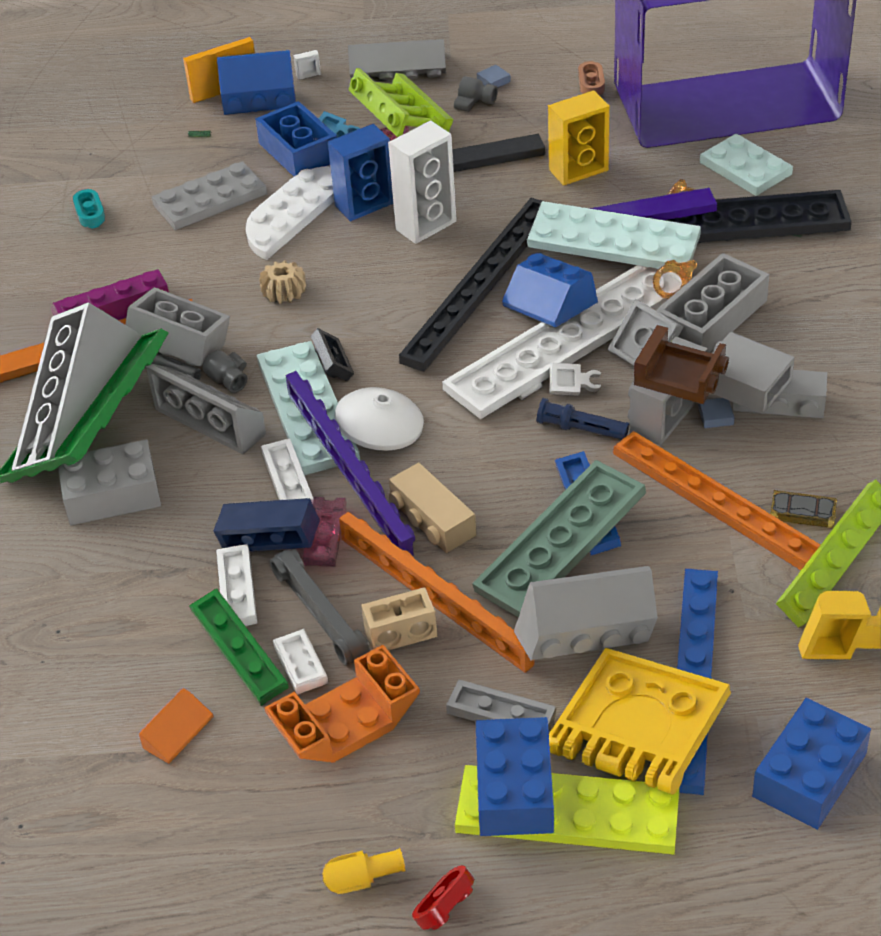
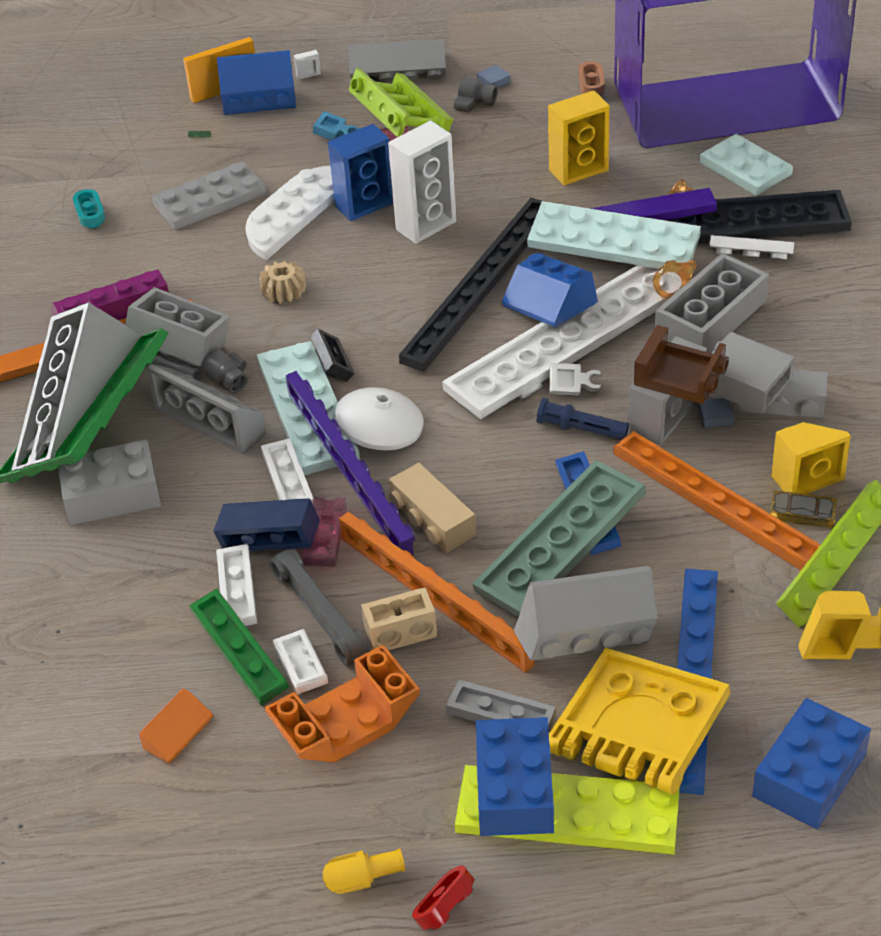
blue brick [255,101,337,176] -> none
black tile [452,133,546,172] -> none
light grey tile [607,299,684,365] -> none
none -> white plate [710,235,794,260]
none -> yellow slope [771,422,851,496]

